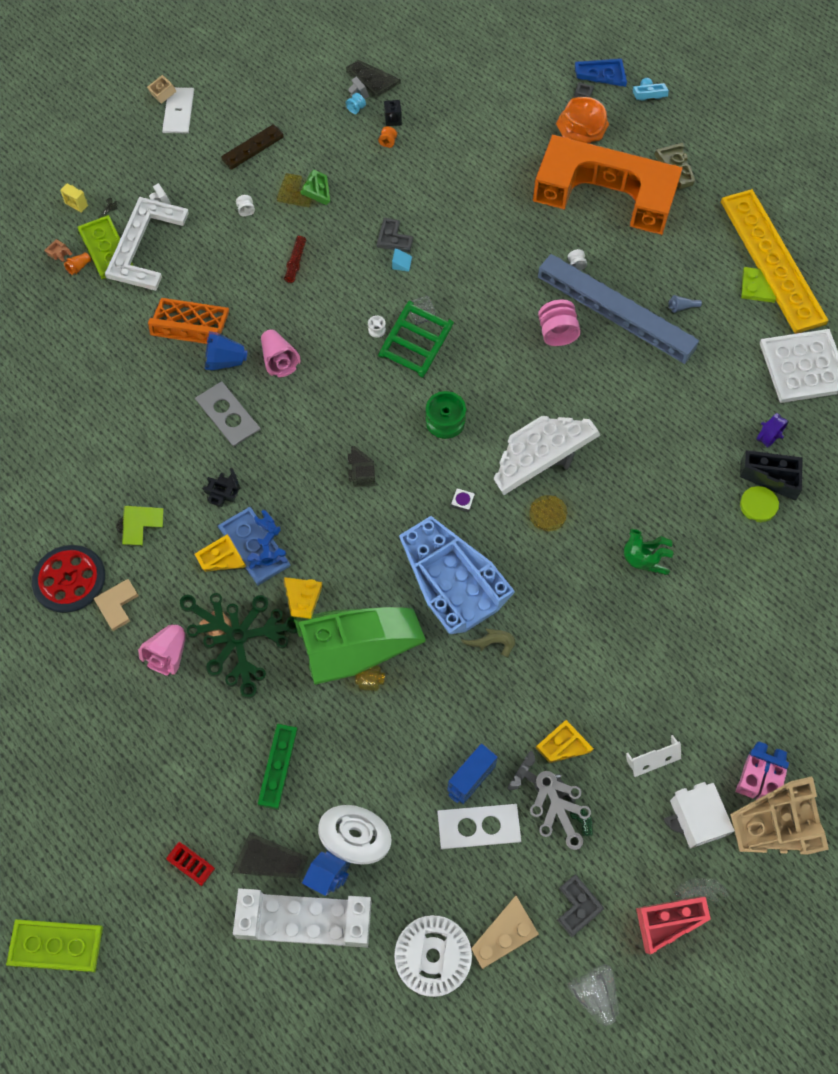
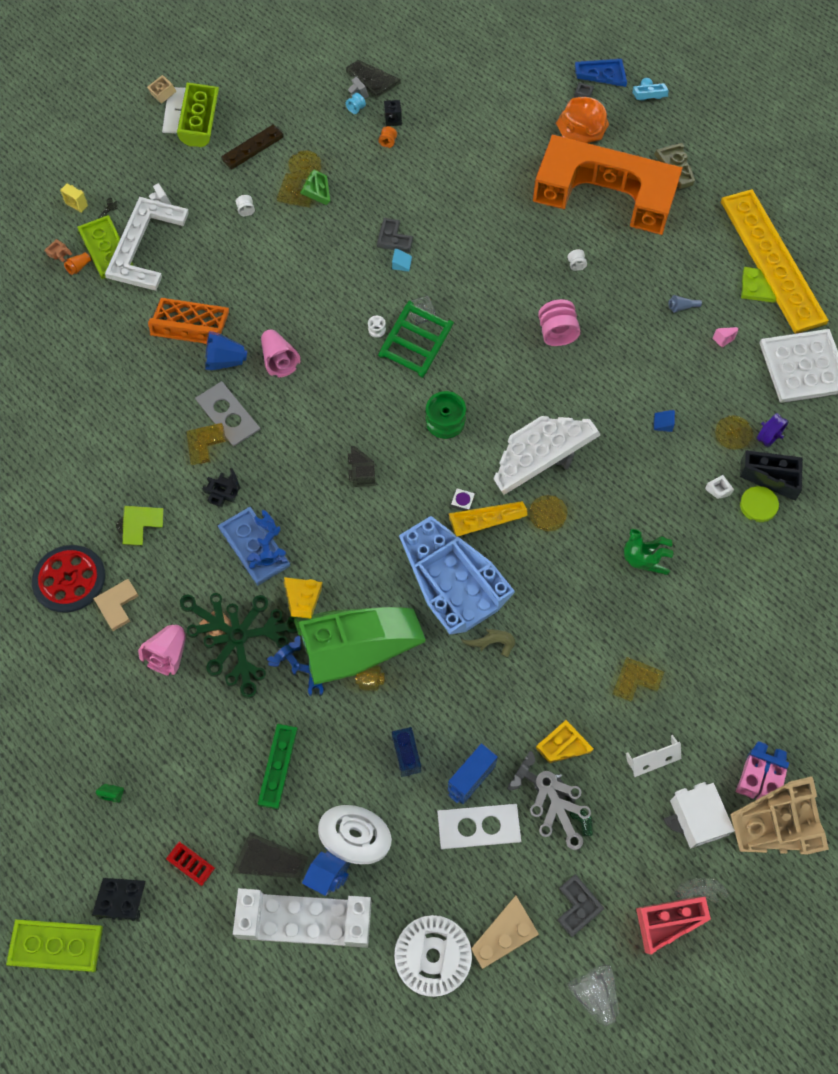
yellow wing [195,534,246,572] -> none
clear red pin [284,236,307,283] -> none
sand blue brick [538,254,699,364] -> none
none -> black hinge [92,878,146,921]
none -> green slope [96,784,124,803]
none -> lime brick [177,82,219,147]
none -> clear yellow tile [186,423,226,465]
none -> blue piece [267,636,323,696]
none -> clear yellow tile [288,150,321,179]
none -> clear blue brick [391,727,421,777]
none -> yellow wing [449,501,527,537]
none -> clear yellow tile [612,657,664,702]
none -> blue slope [654,410,675,432]
none -> white slope [705,475,734,499]
none -> bright pink slope [713,327,738,347]
none -> clear yellow tile [715,415,753,450]

